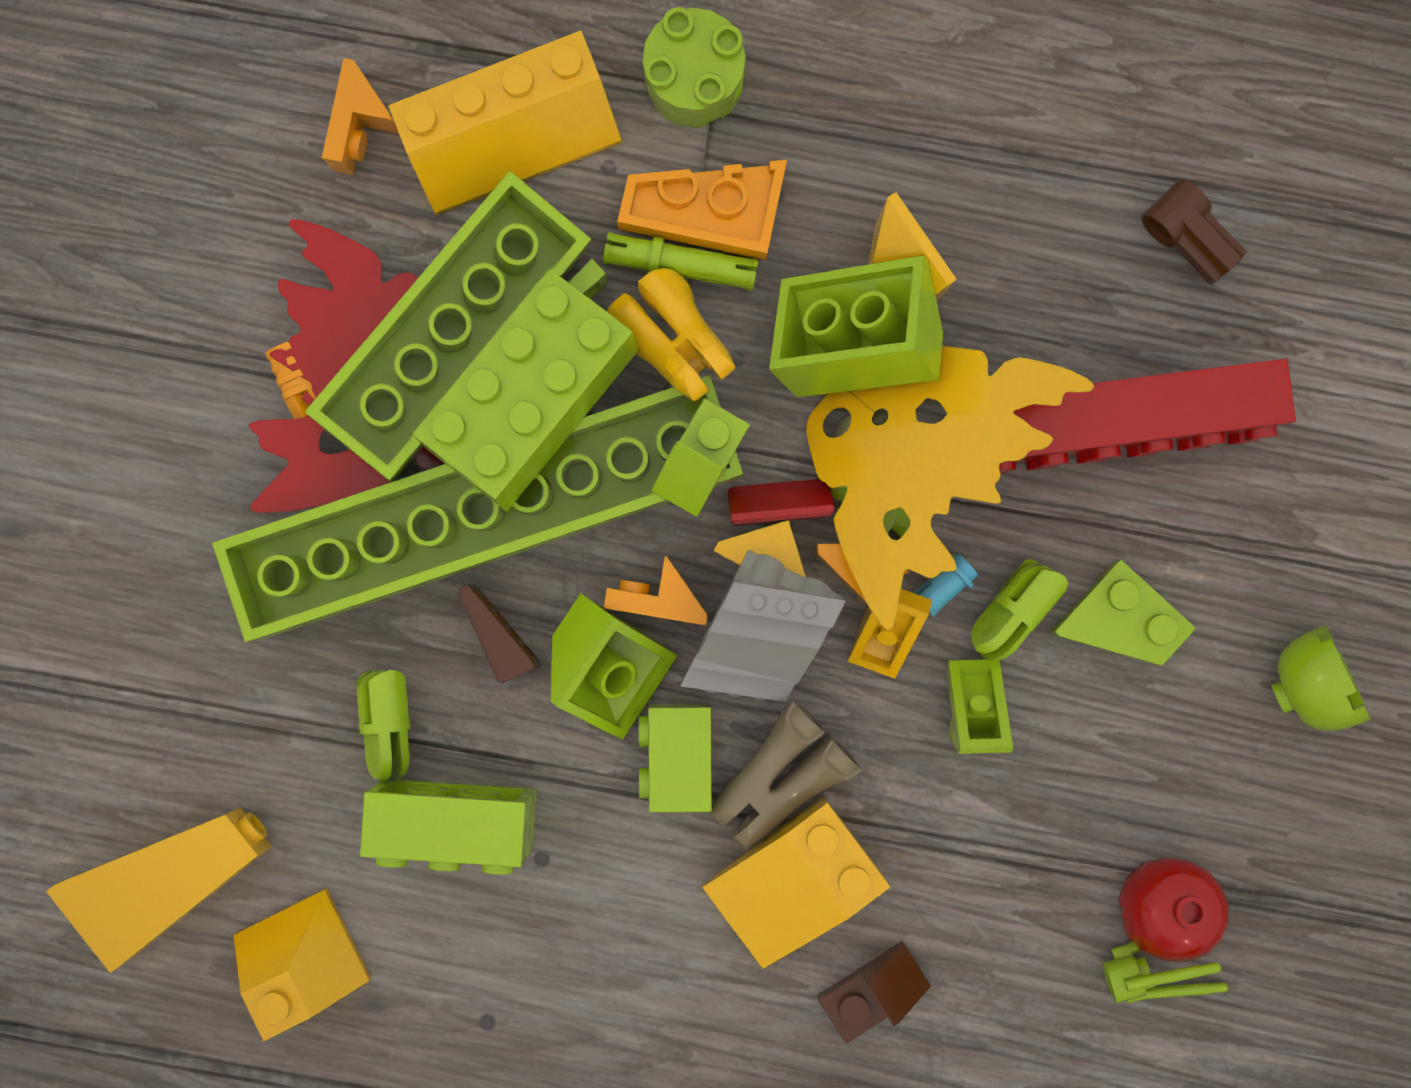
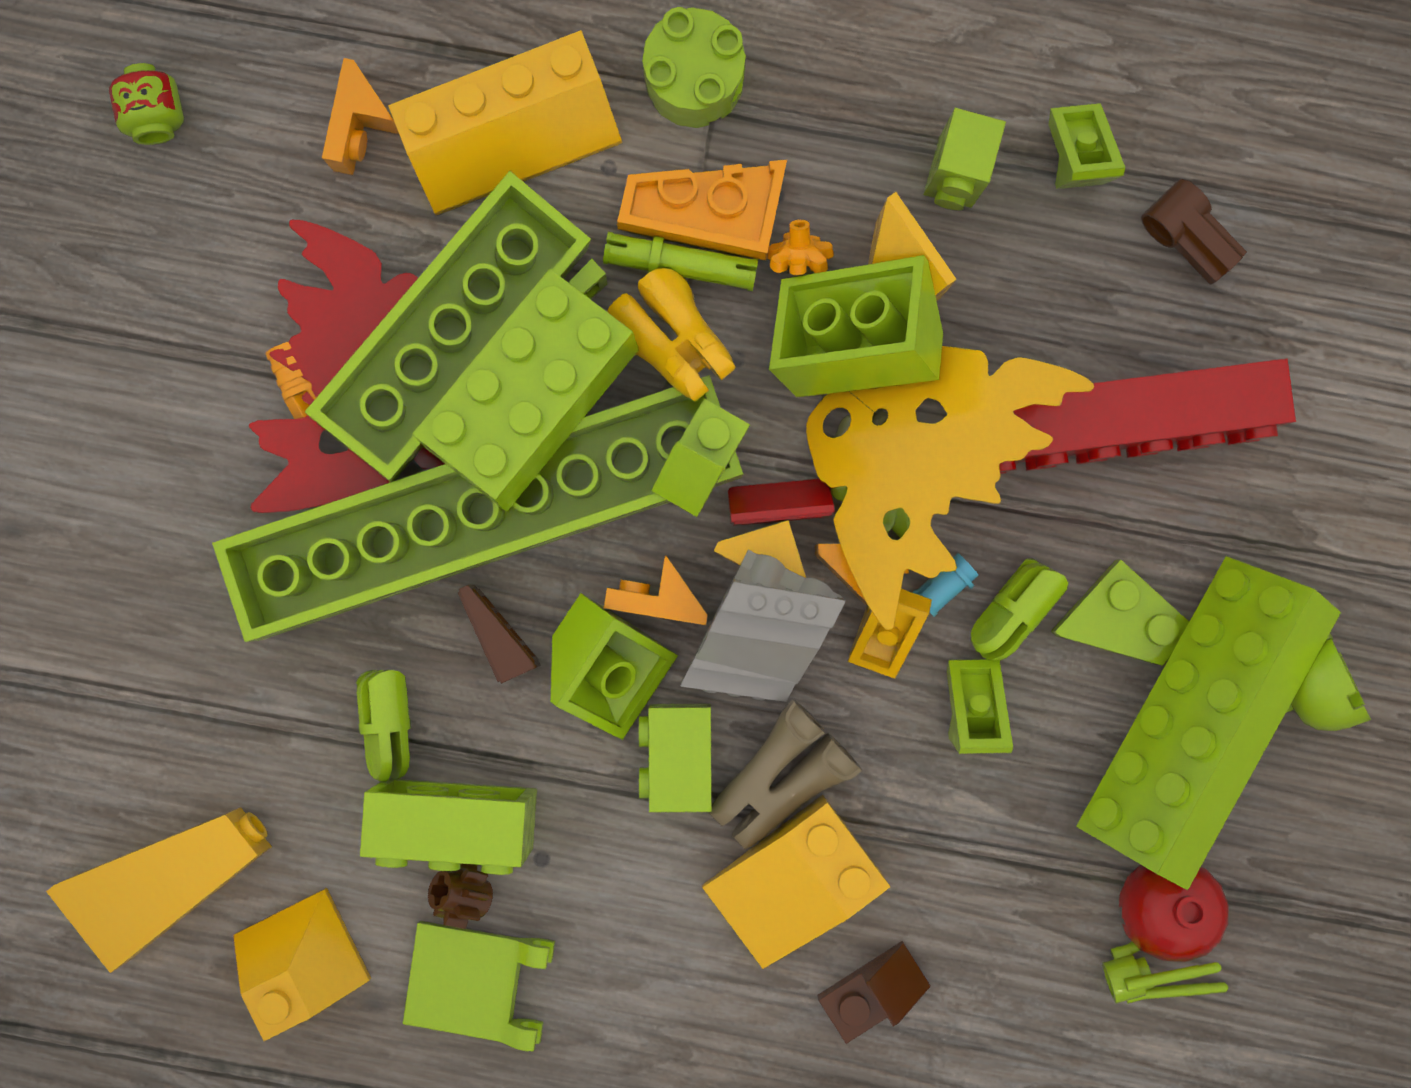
none -> lime head [109,63,184,145]
none -> lime flag [403,921,555,1052]
none -> reddish brown gear [428,864,493,929]
none -> light orange plant [767,219,834,275]
none -> lime brick [923,108,1006,211]
none -> lime slope [1048,103,1125,189]
none -> lime brick [1076,556,1341,890]

